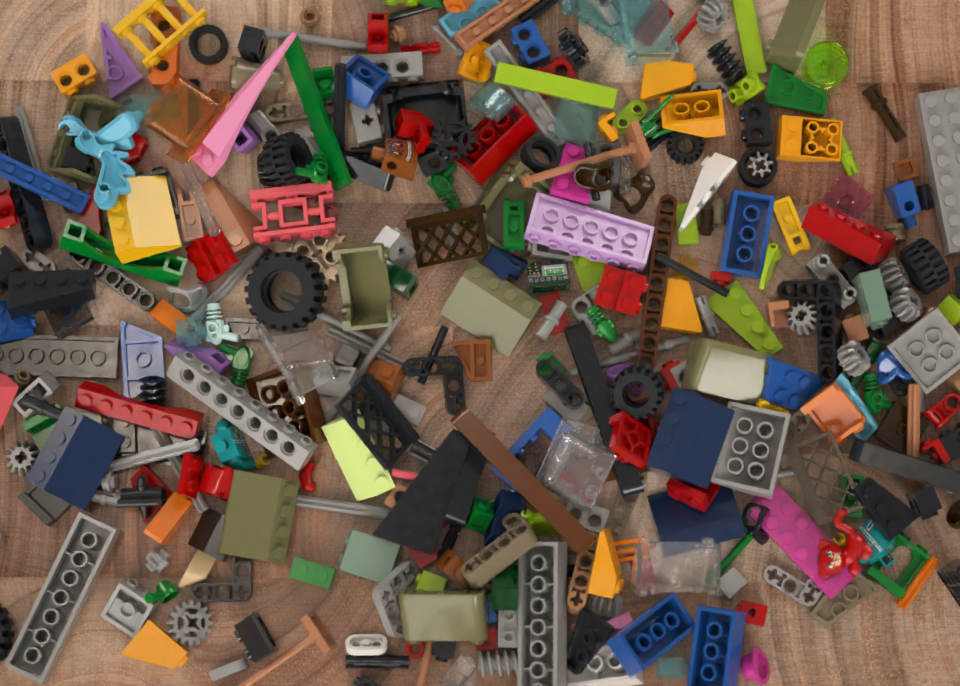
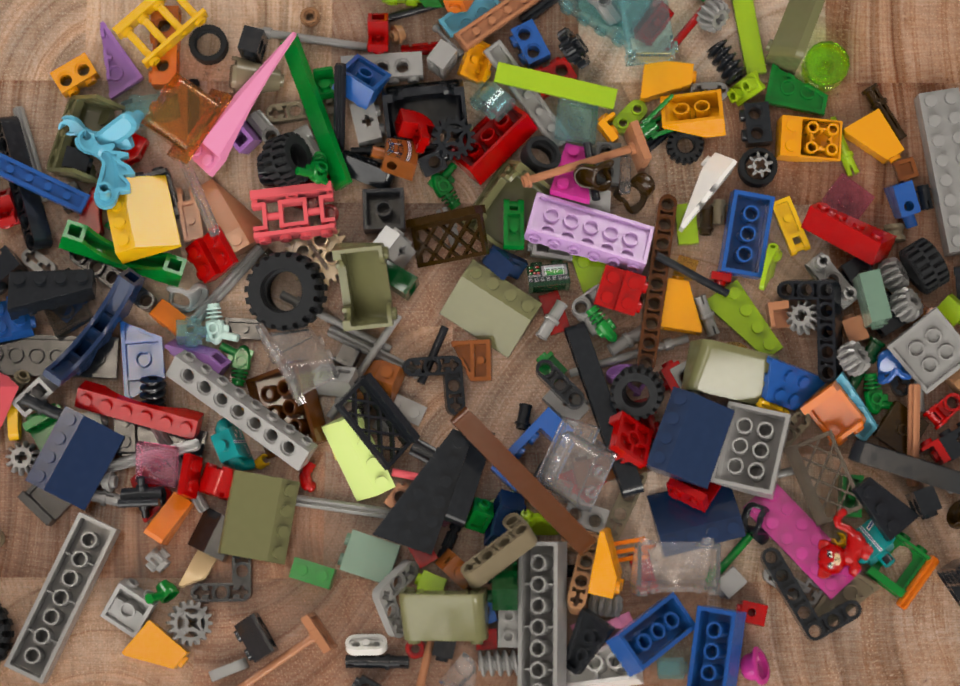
none -> yellow beam [7,404,22,441]
none -> dark blue arch [42,267,145,387]
none -> clear pink plate [135,441,179,488]
none -> black brick [362,187,406,234]
none -> light grey brick [427,39,458,80]
none -> black pin [514,403,532,431]
none -> black beam [760,547,862,641]
none -> light orange slope [842,108,905,164]

